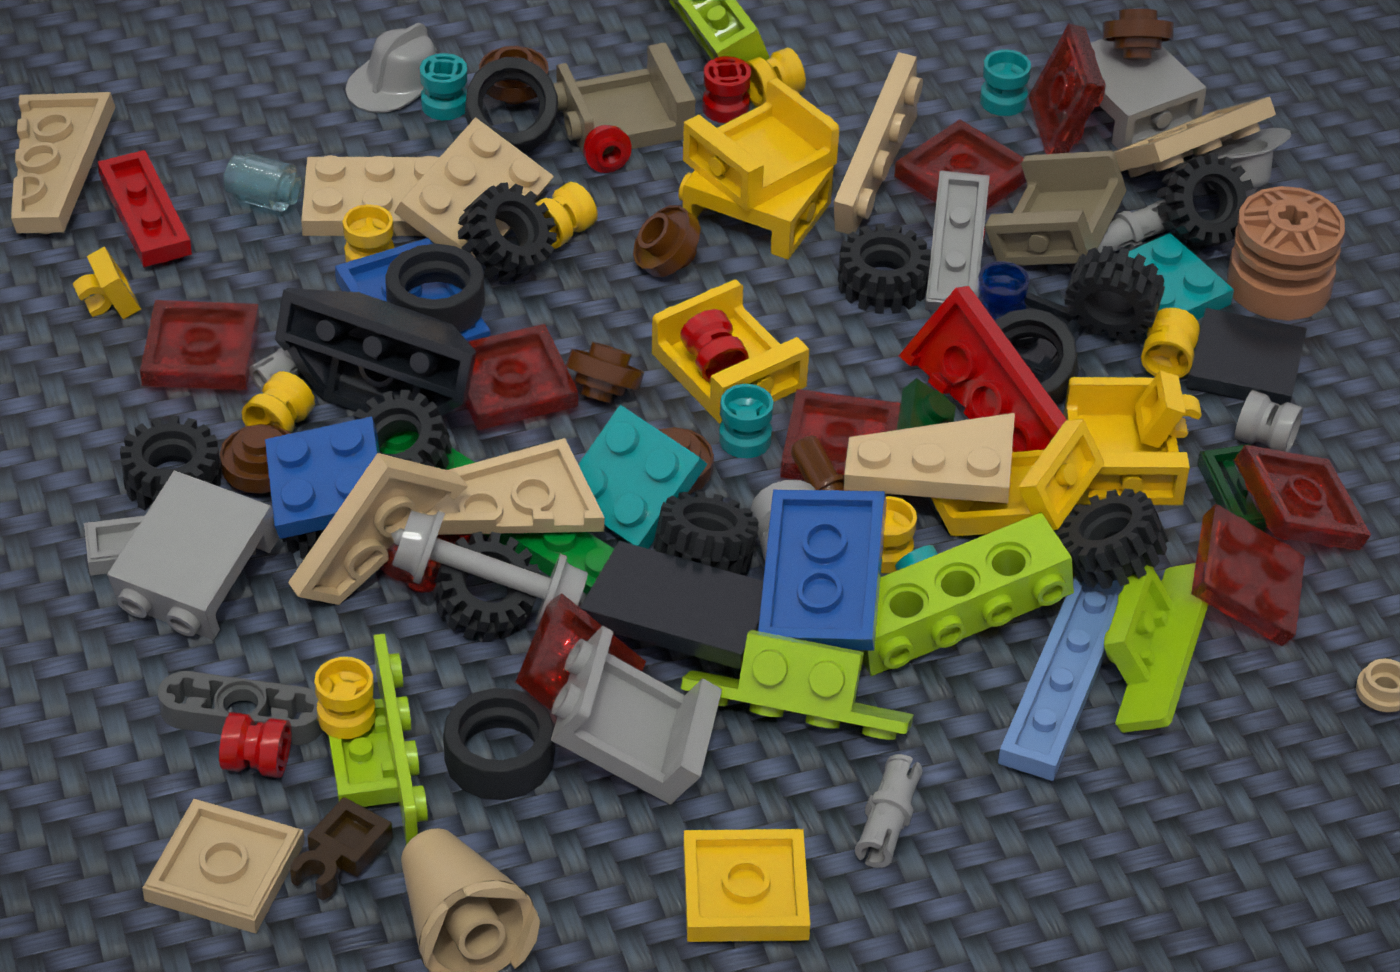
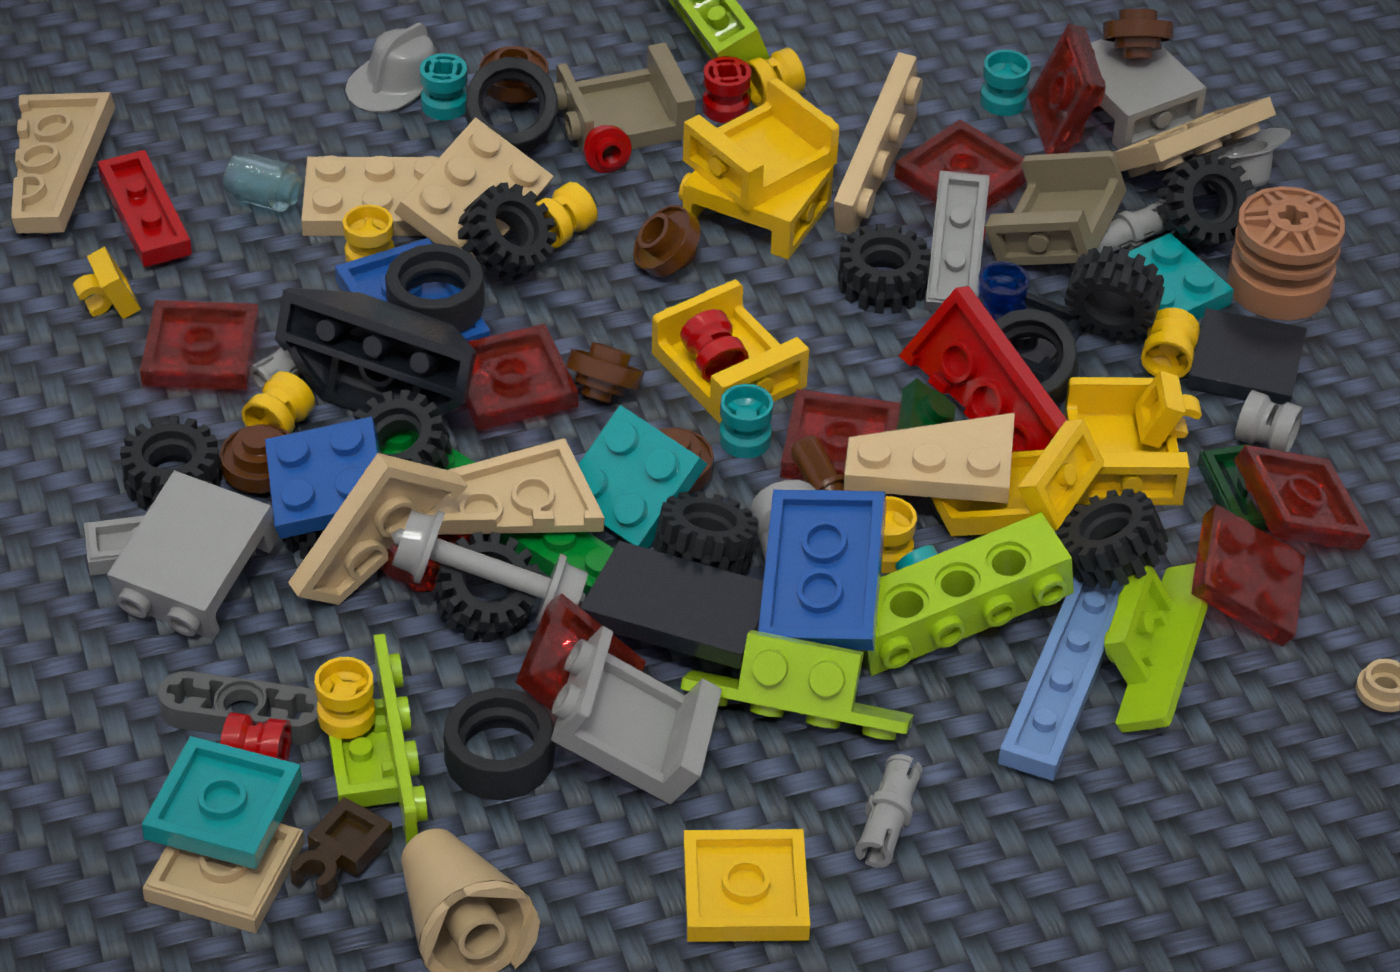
none -> teal plate [142,736,302,869]

